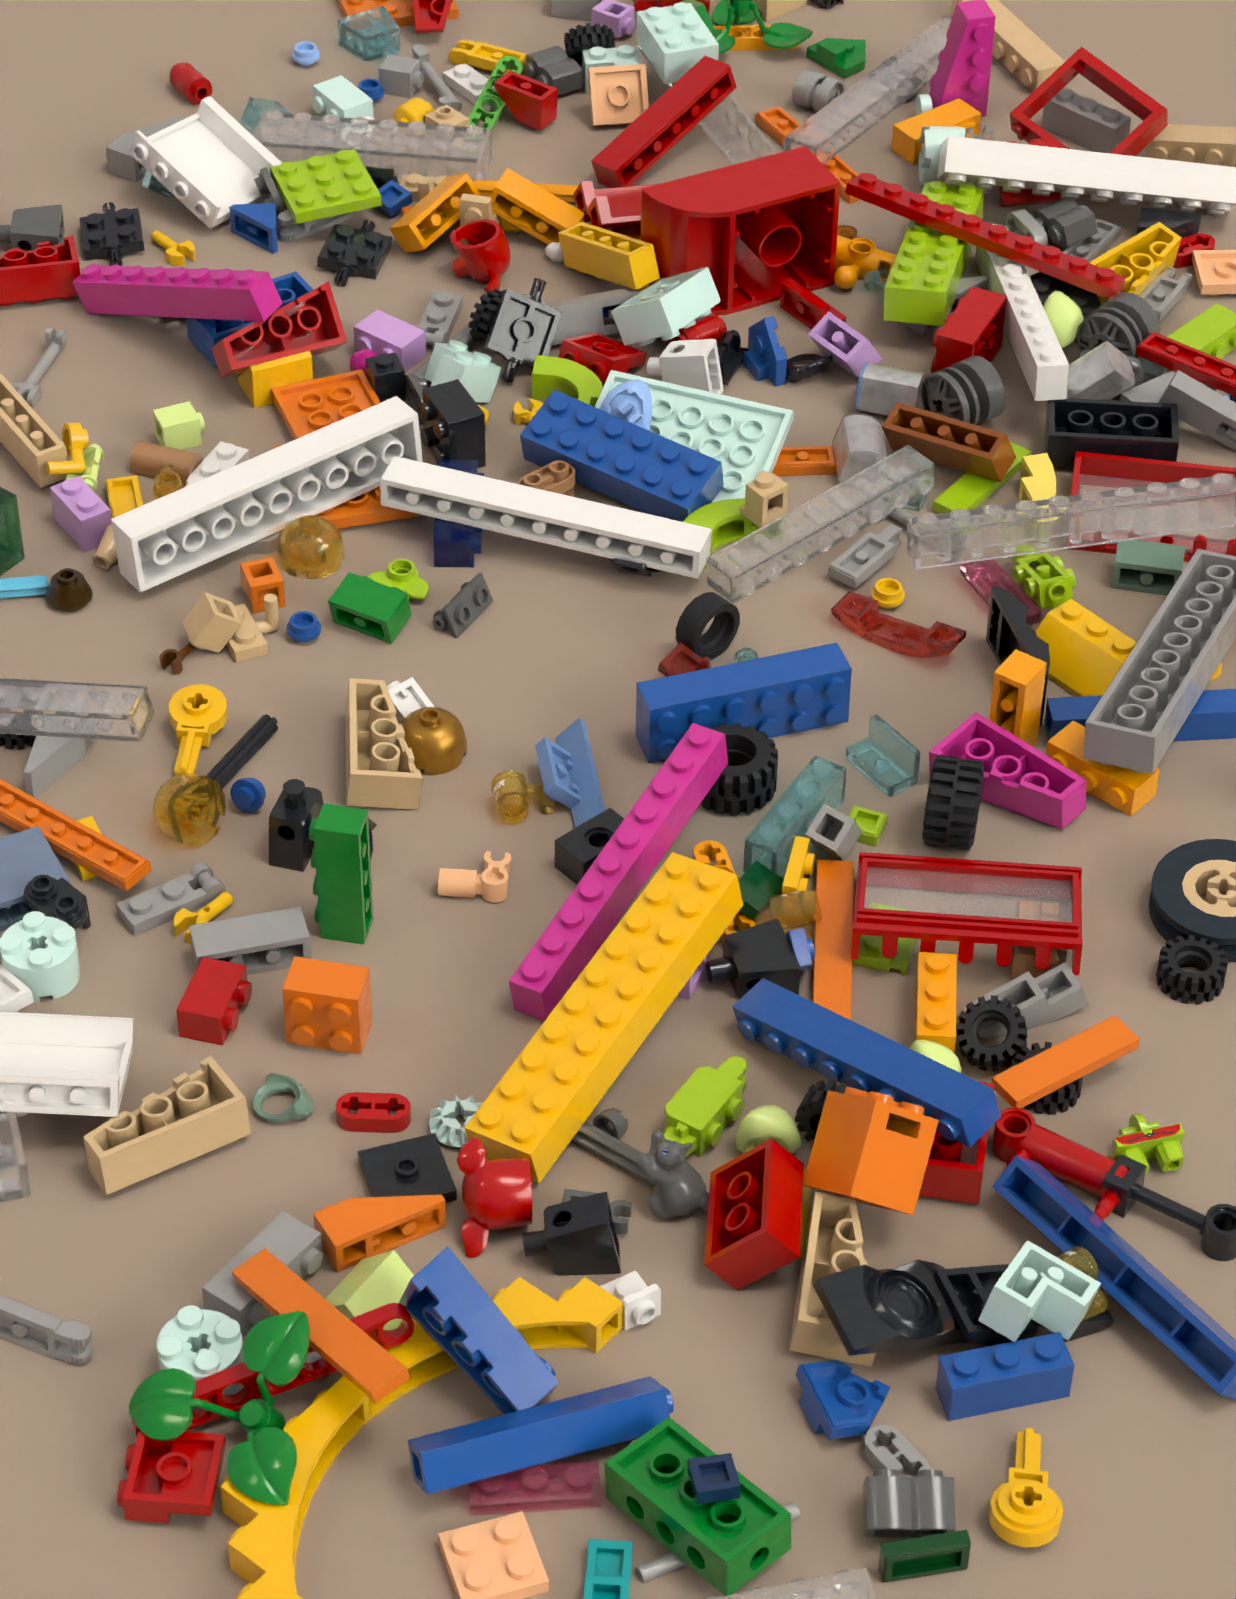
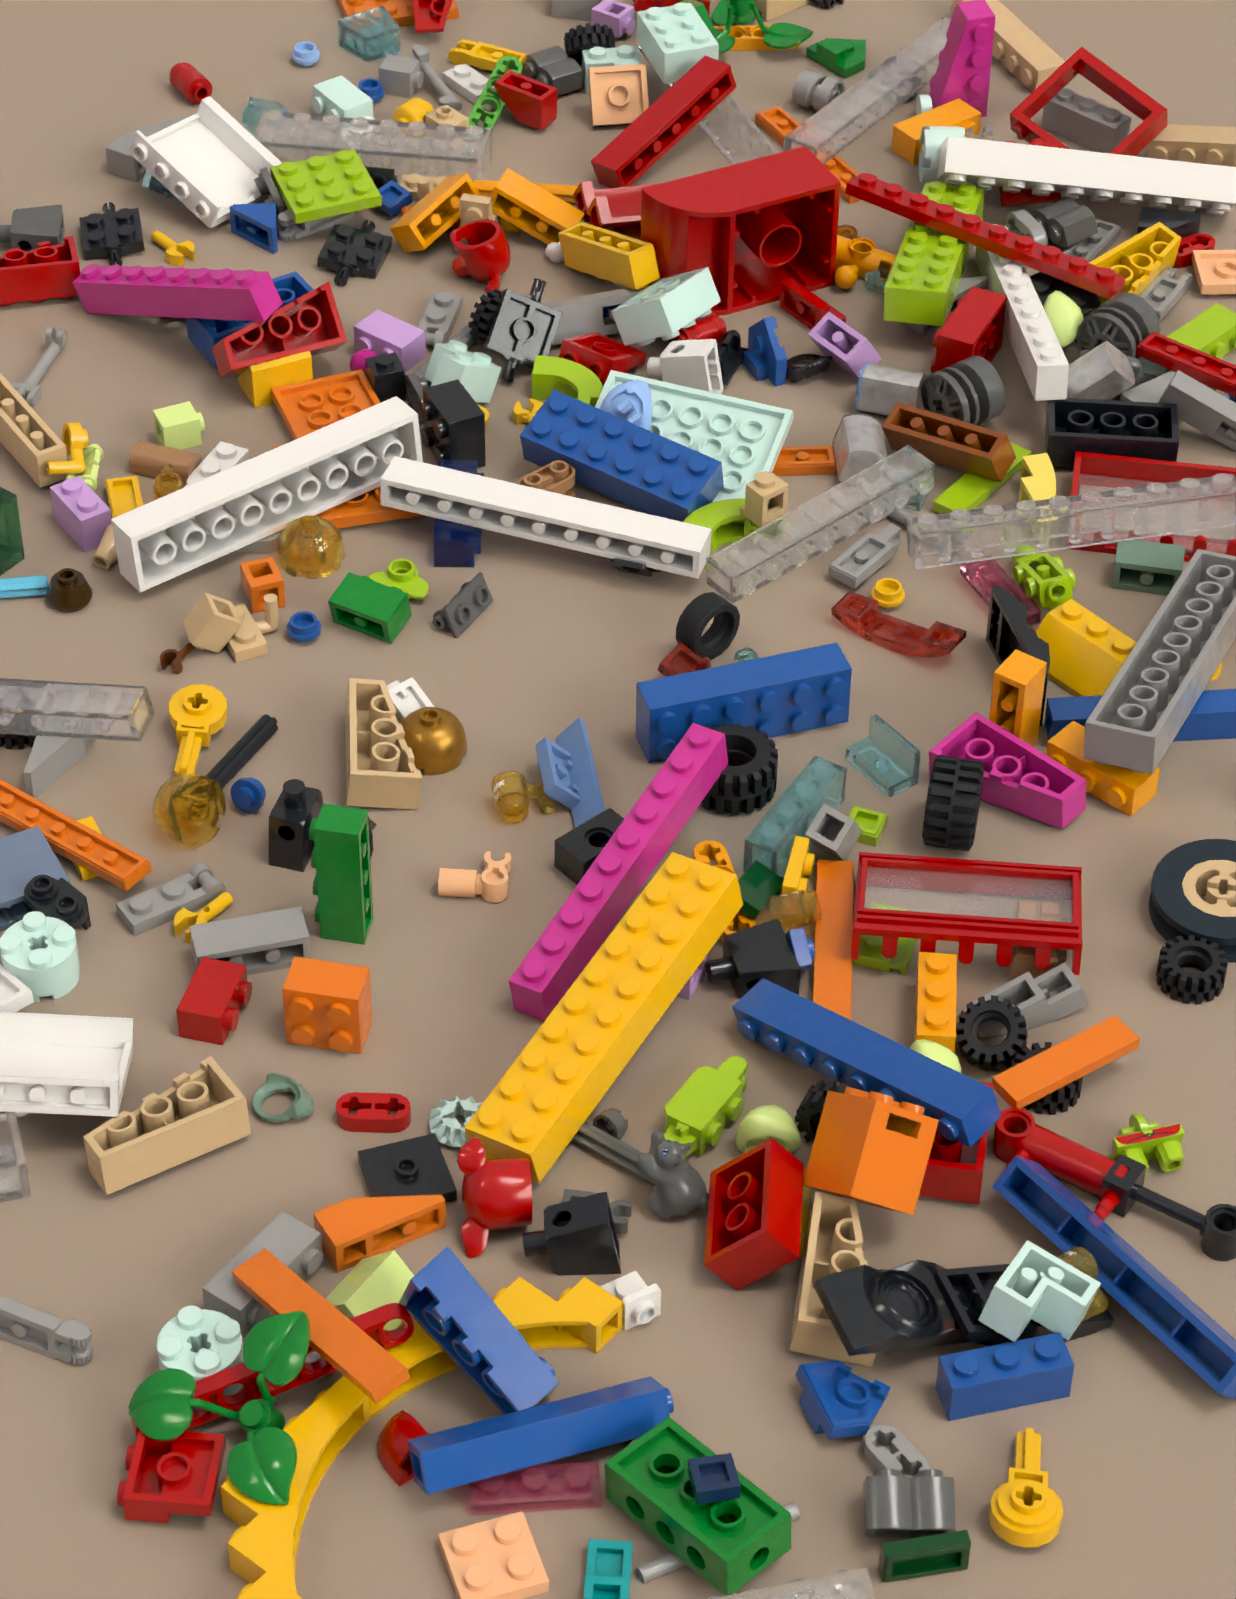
none -> red brick [378,1410,429,1486]

